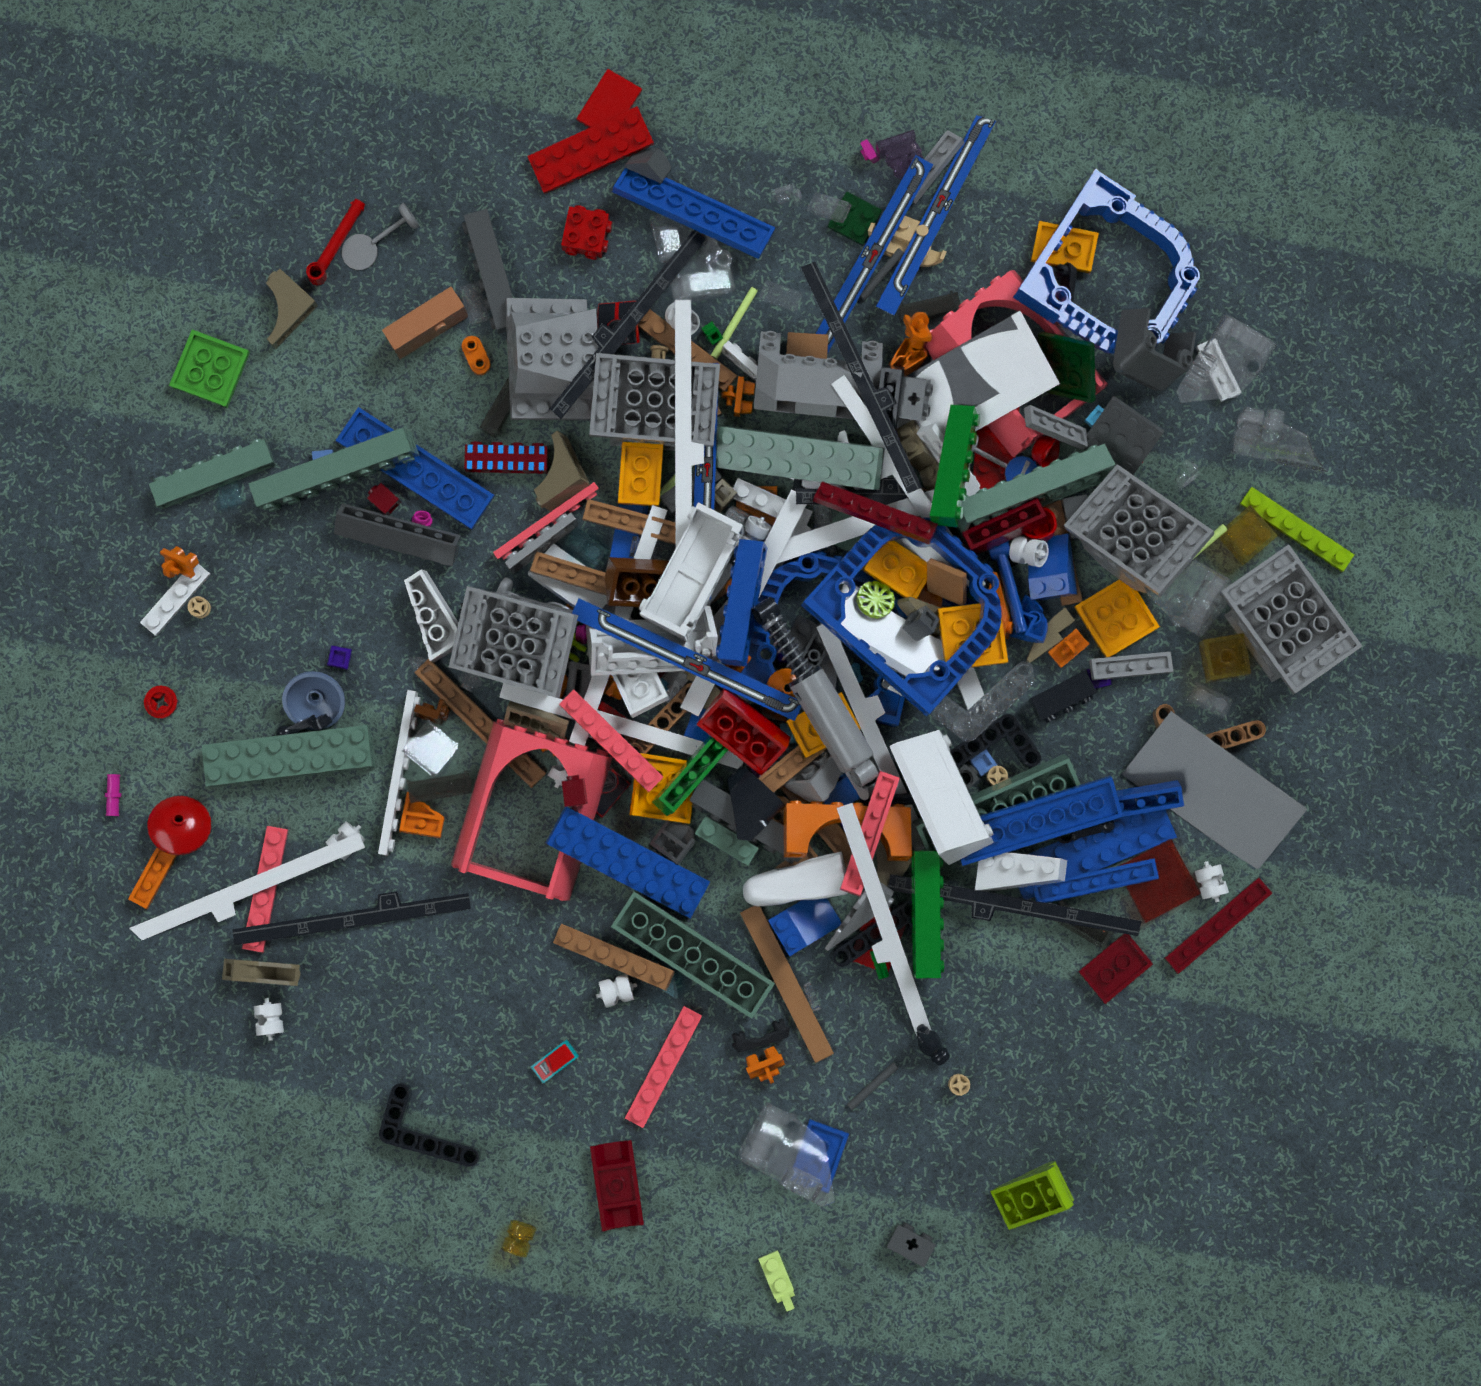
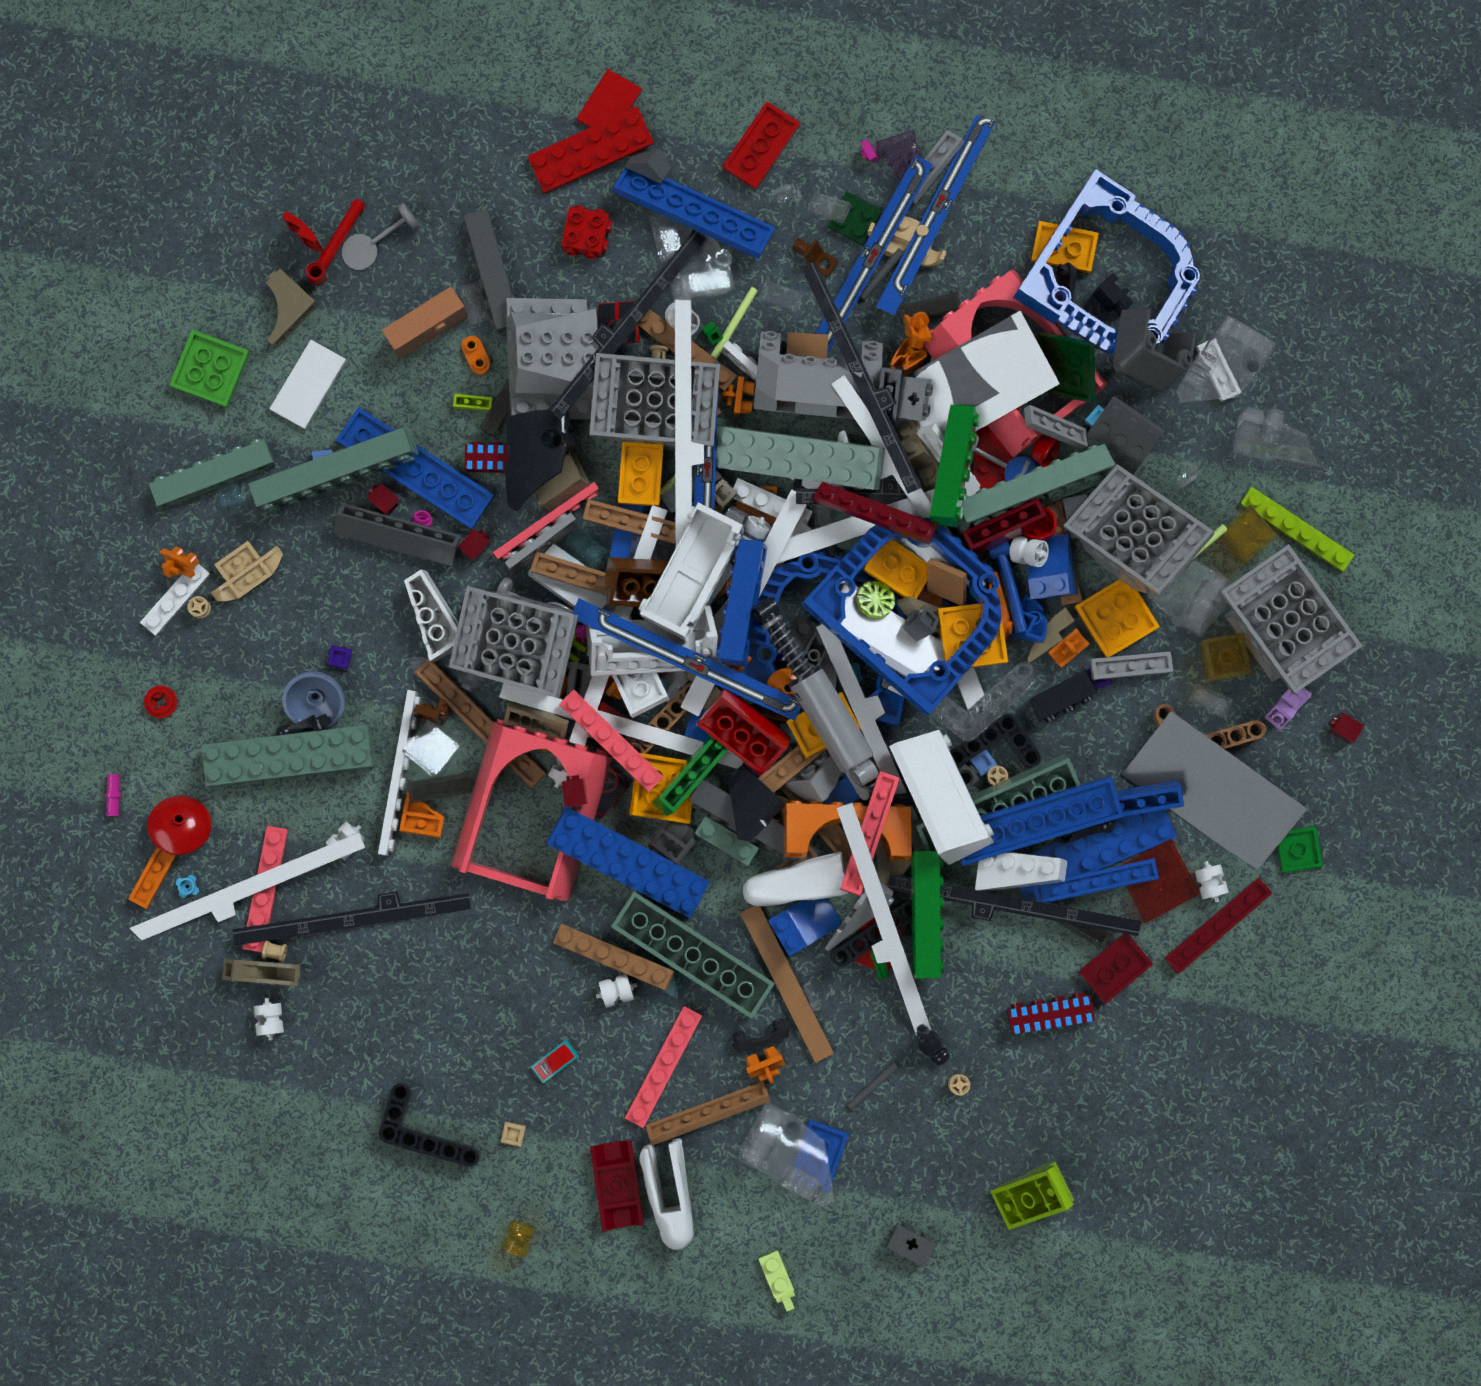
none -> medium azure plate [176,875,199,898]
none -> tan plate [210,541,283,601]
none -> tan bush [262,940,287,963]
none -> white tile [270,340,347,430]
none -> red slope [282,211,323,253]
none -> lime piece [453,394,493,412]
none -> dark red brick [458,529,491,563]
none -> tan tile [501,1121,526,1147]
none -> black panel [505,409,576,512]
none -> white piece [639,1138,694,1250]
none -> medium nougat plate [645,1081,771,1145]
none -> red plate [722,101,800,190]
none -> reddish brown bracket [793,238,839,277]
none -> dark red brick [1006,992,1095,1035]
none -> black hips [1092,273,1134,317]
none -> lavender slope [1264,688,1312,730]
none -> green tile [1277,826,1323,873]
none -> dark red brick [1328,713,1365,744]

